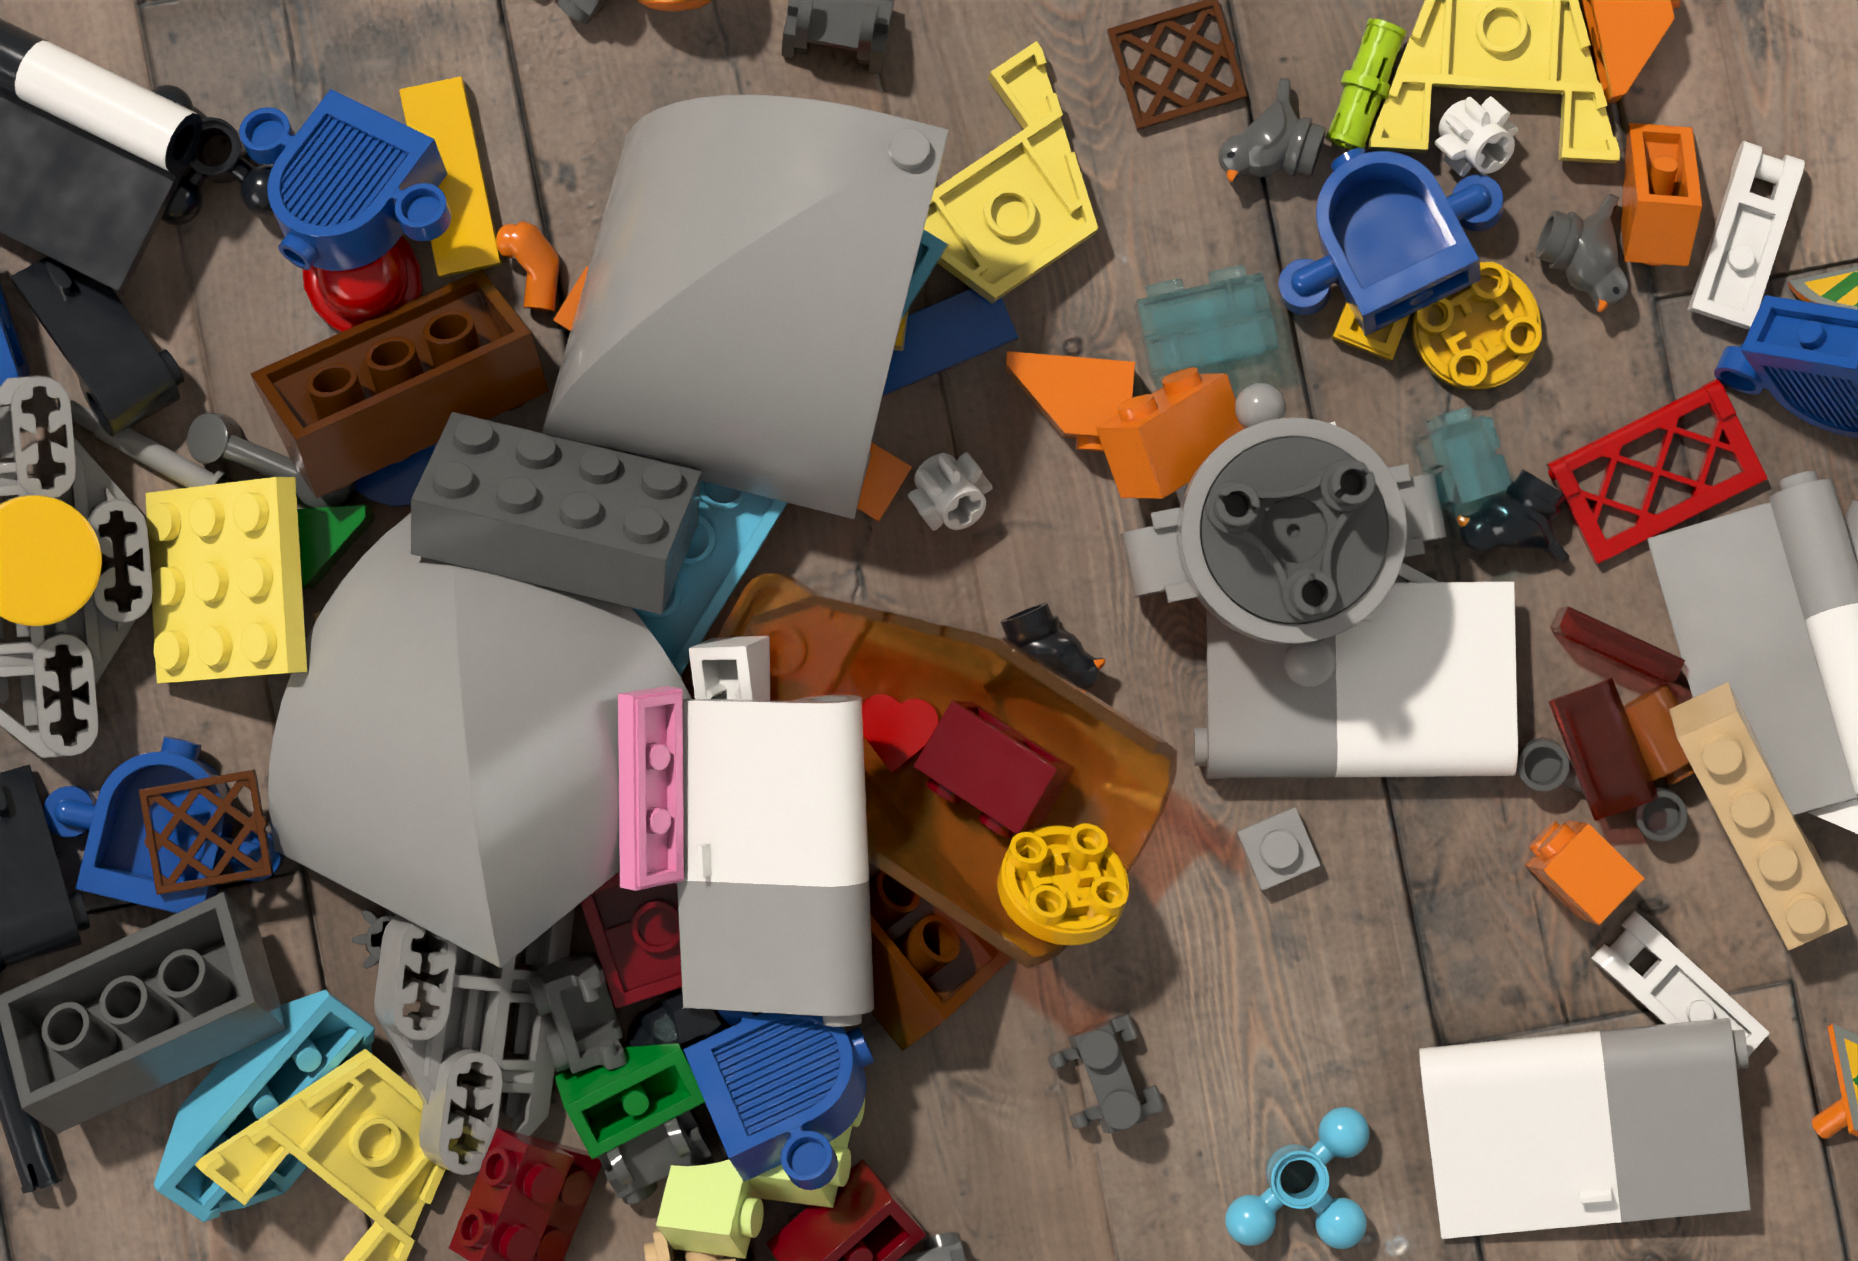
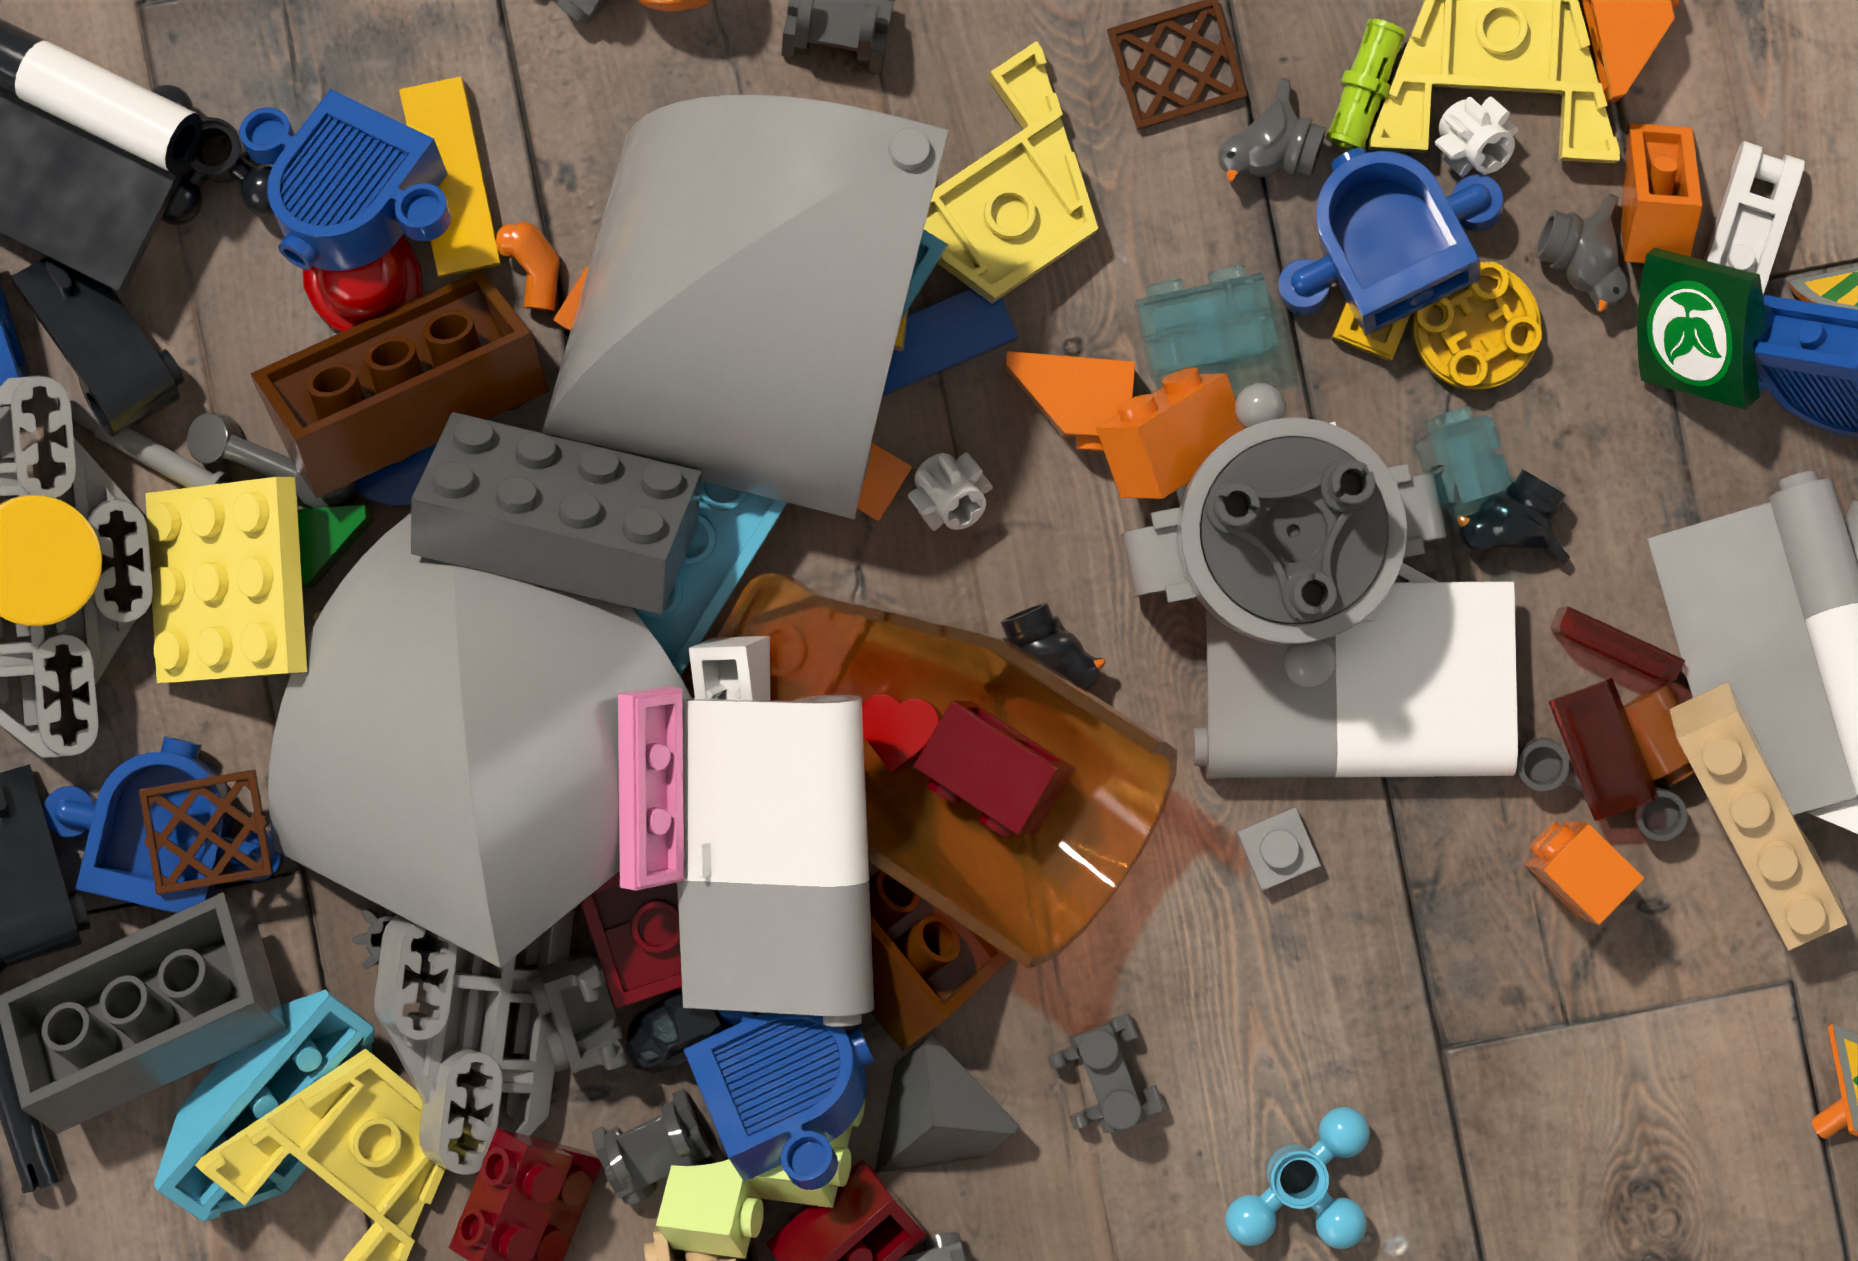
green slope [555,1043,705,1159] -> none
yellow tile [997,823,1129,945] -> none
door [1419,1018,1751,1239] -> none
red window [1546,379,1768,564] -> none
white plate [1591,911,1770,1057] -> none
none -> dark grey slope [875,1034,1020,1173]
none -> slope [1637,248,1768,410]

